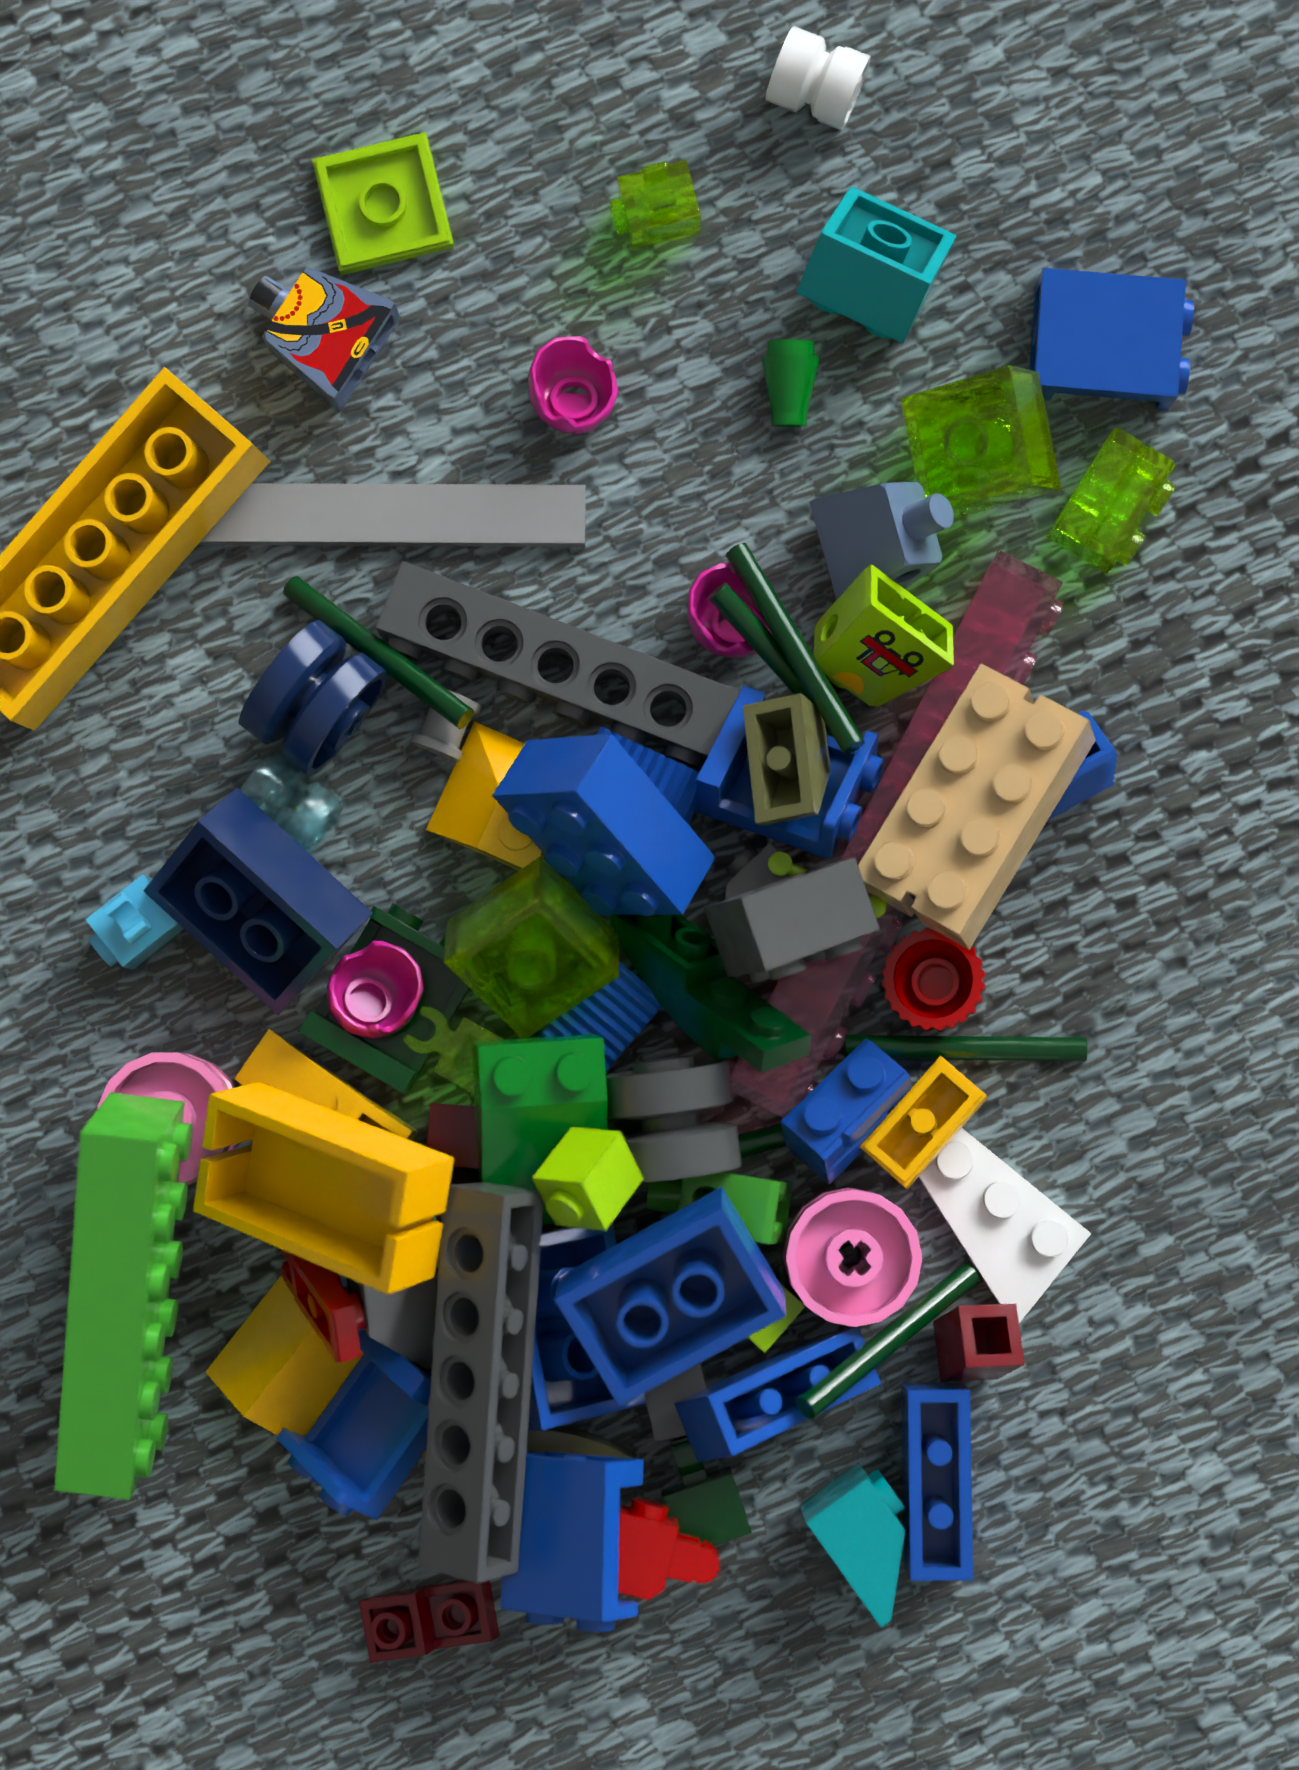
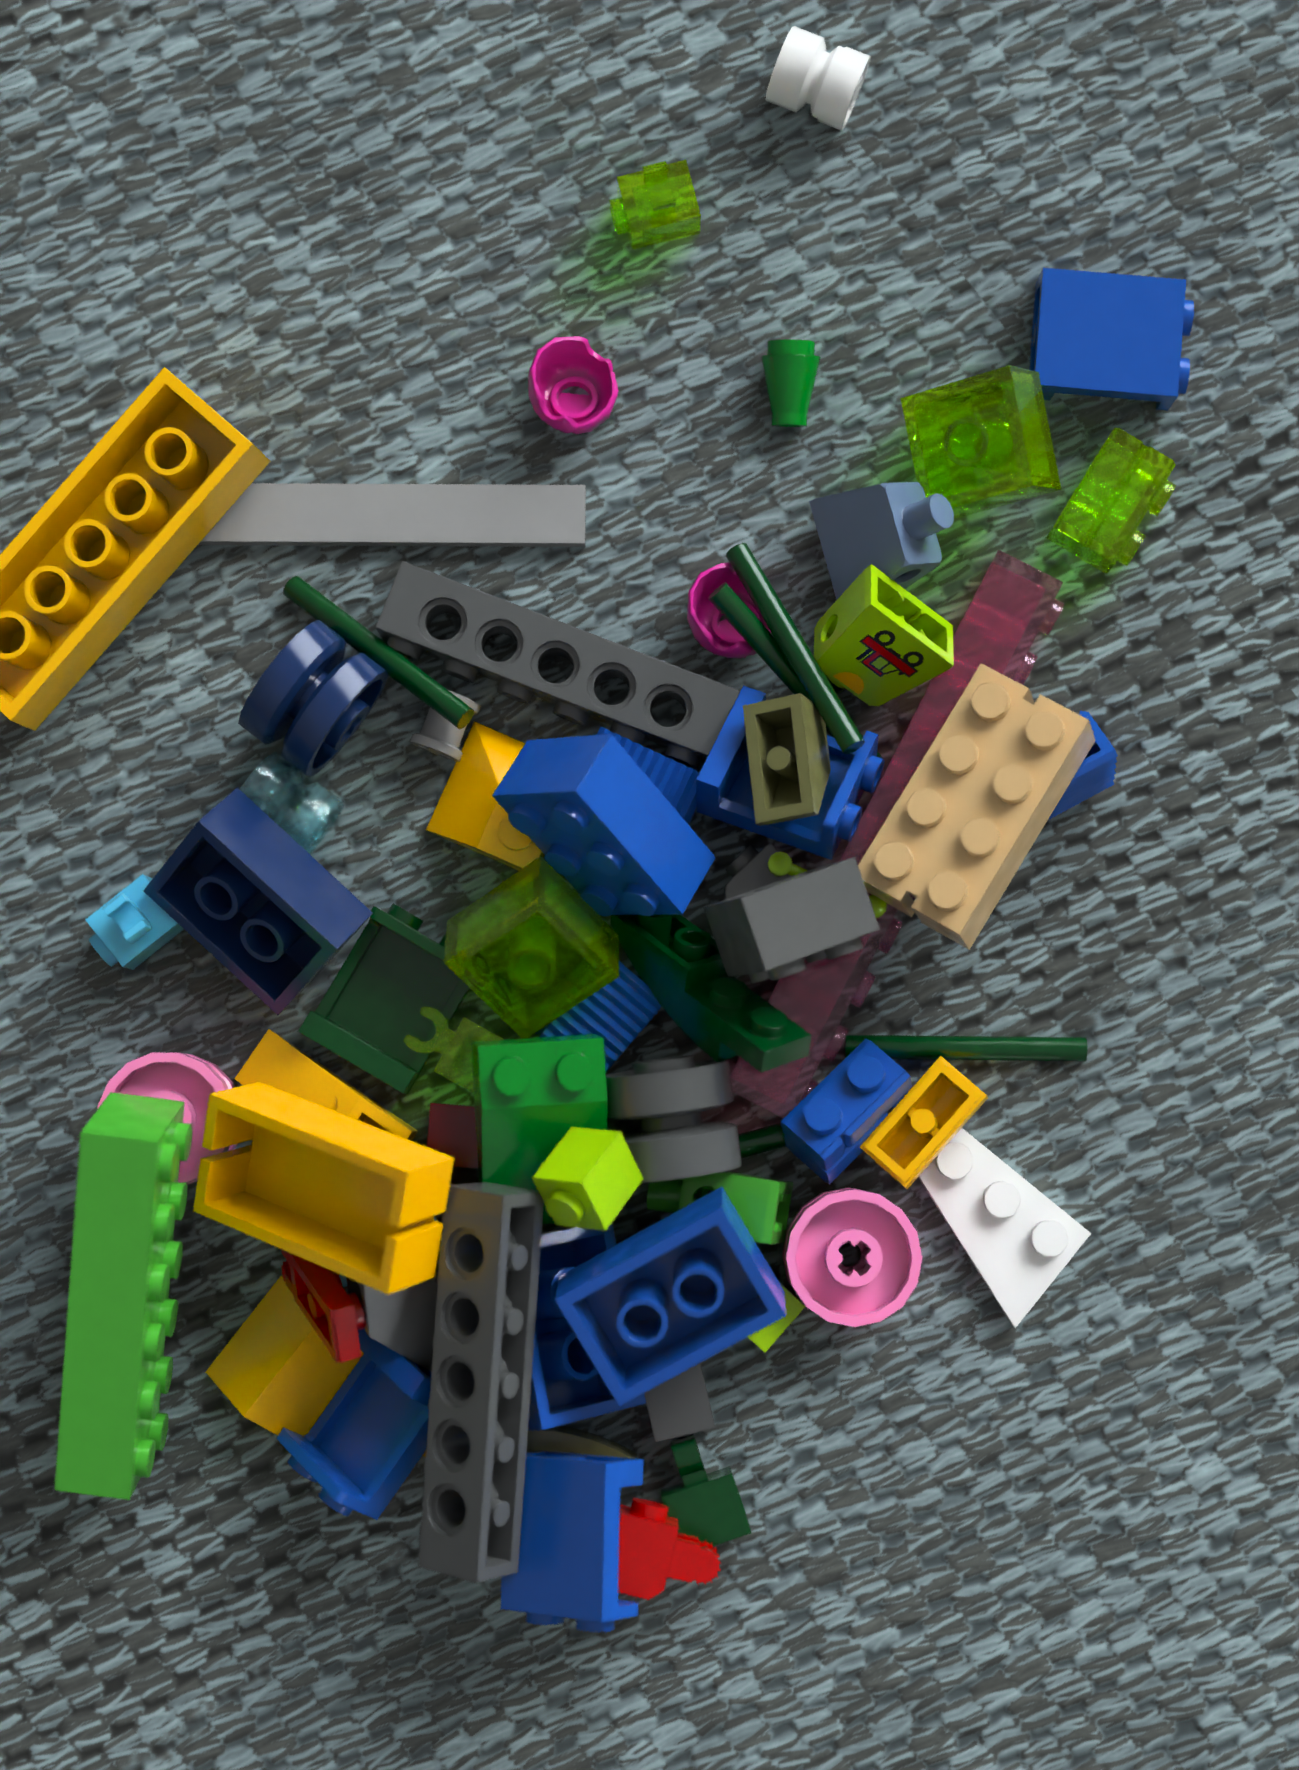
torso [248,268,400,412] -> none
lime tile [312,132,455,276] -> none
dark pink hair [326,941,424,1039] -> none
dark red slope [359,1579,500,1663] -> none
blue brick [674,1327,881,1462] -> none
teal slope [796,186,957,343] -> none
dark green bar [797,1262,981,1419] -> none
teal slope [800,1462,905,1627] -> none
red hat [881,927,986,1032] -> none
blue brick [901,1382,973,1581] -> none
dark red brick [933,1304,1024,1382] -> none

